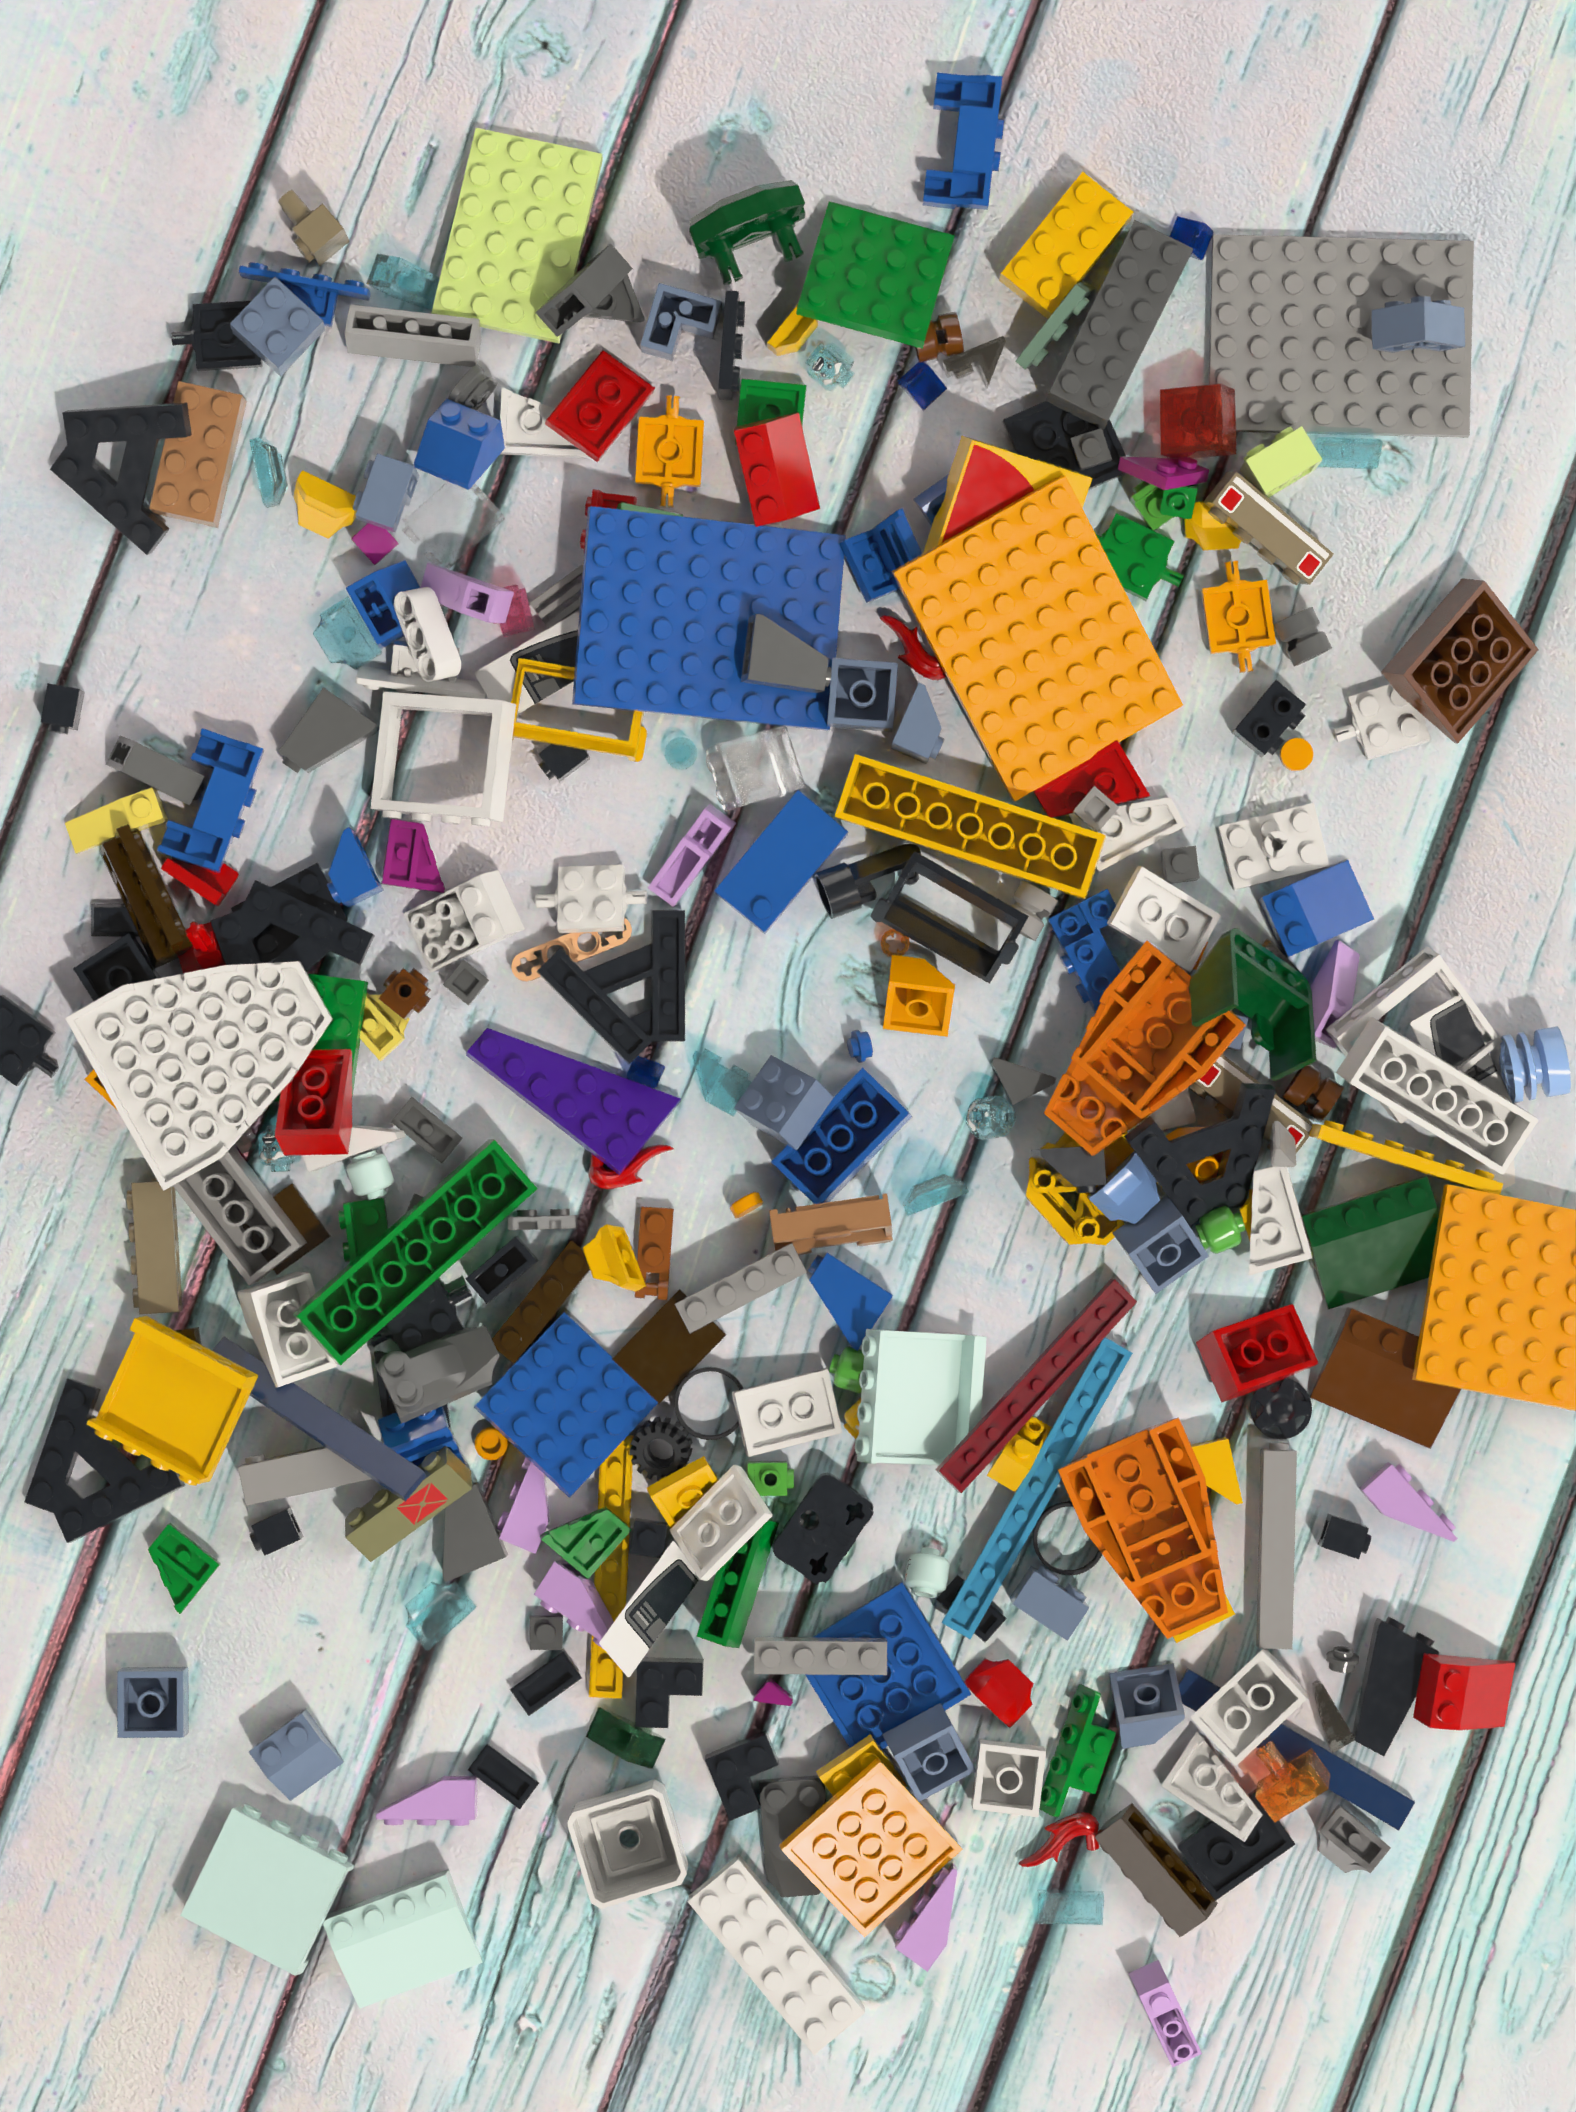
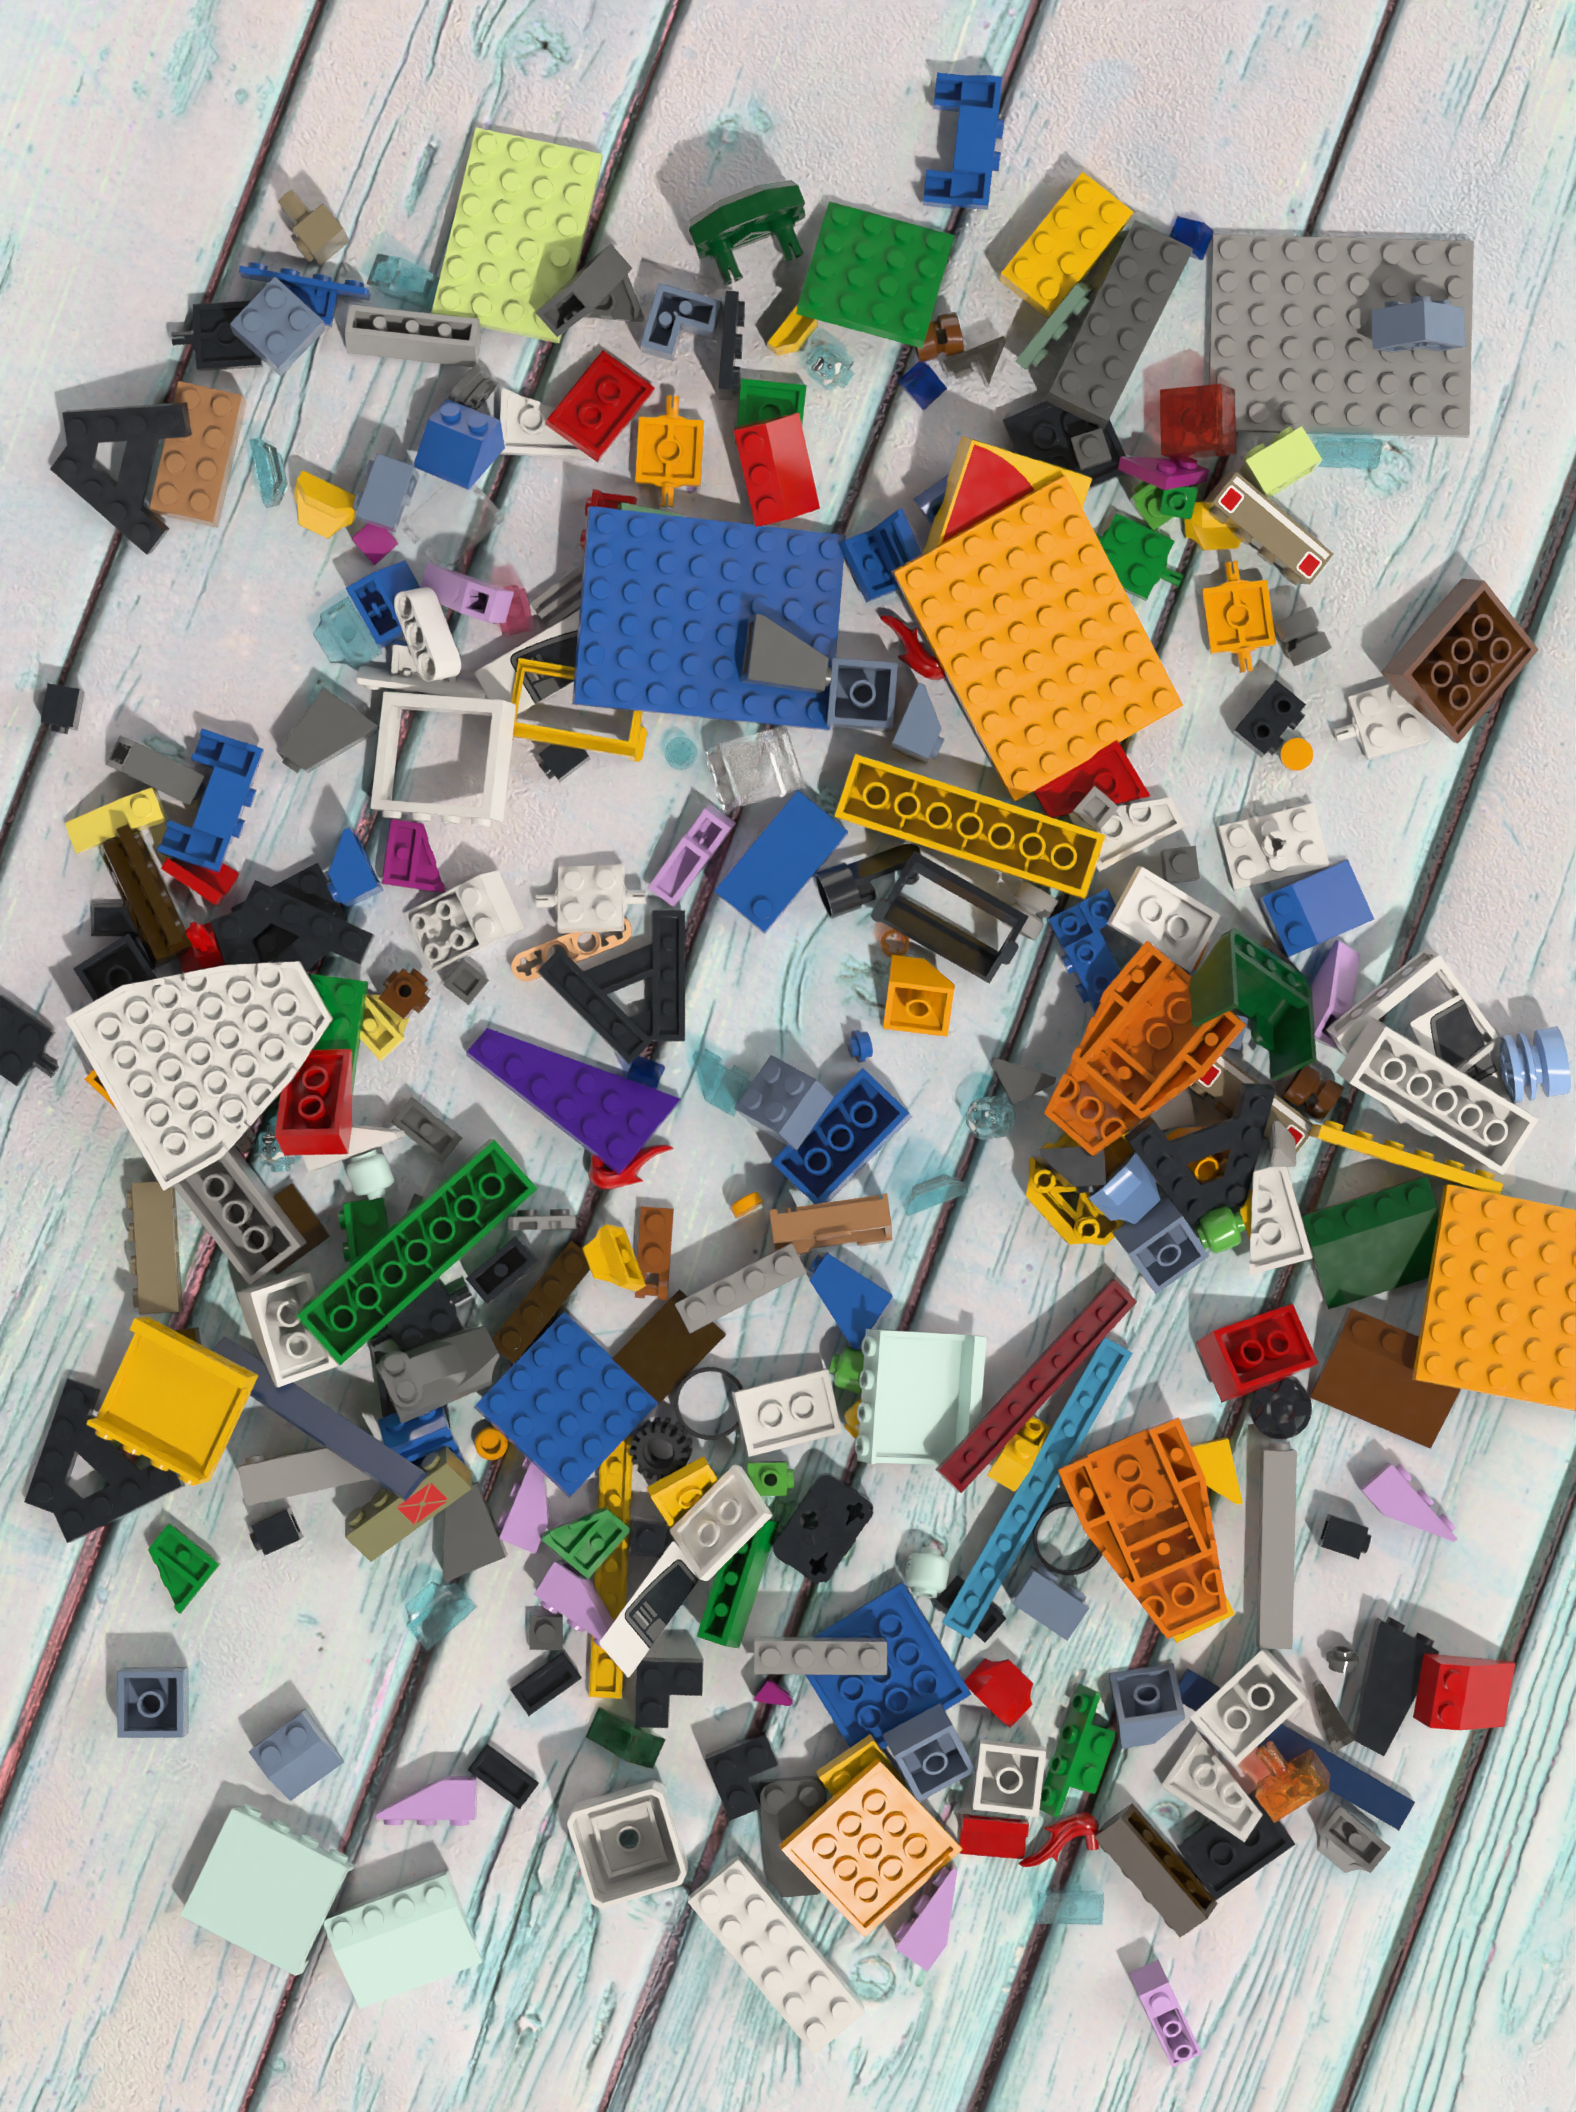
none -> red panel [959,1814,1029,1859]

